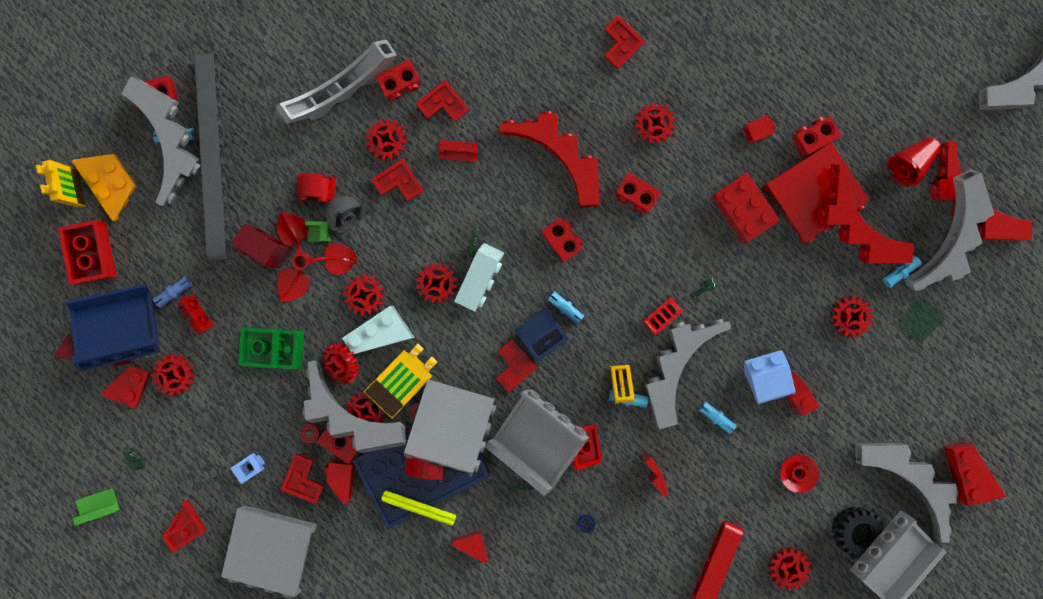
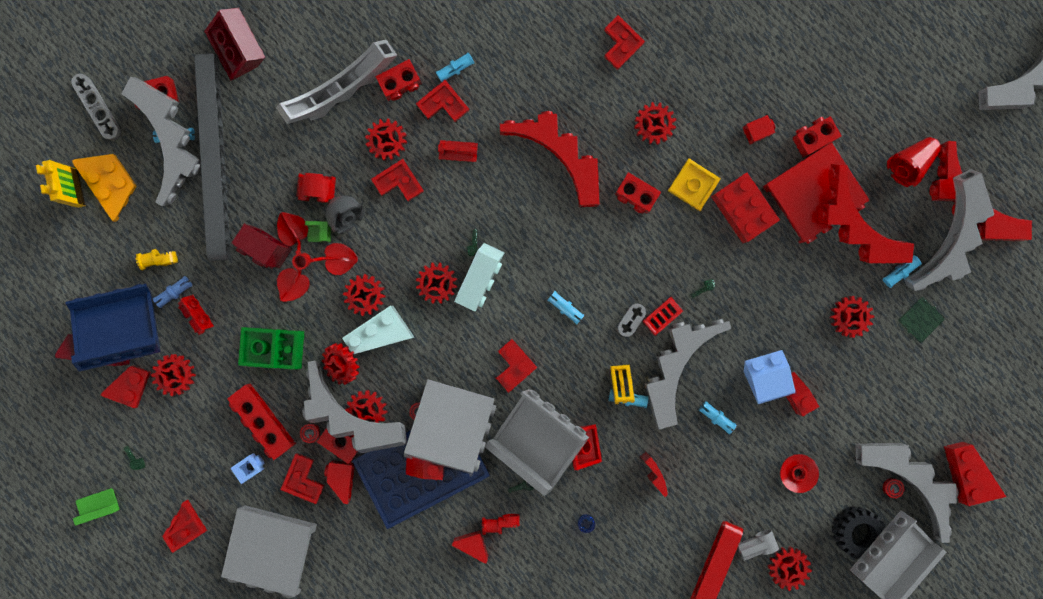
red brick [58,220,117,286] -> none
tile [364,344,437,419] -> none
neon yellow axle [381,491,456,526] -> none
dark blue slope [515,308,569,362] -> none
red brick [541,218,583,263] -> none
none -> light grey beam [71,74,121,141]
none -> yellow connector [135,249,178,270]
none -> dark red slope [204,8,265,81]
none -> red brick [227,383,296,460]
none -> medium azure pin [436,53,474,82]
none -> red connector [482,514,520,535]
none -> light grey beam [617,304,646,337]
none -> yellow tile [668,158,721,211]
none -> light grey piece [738,529,779,561]
none -> red tile [883,478,904,498]

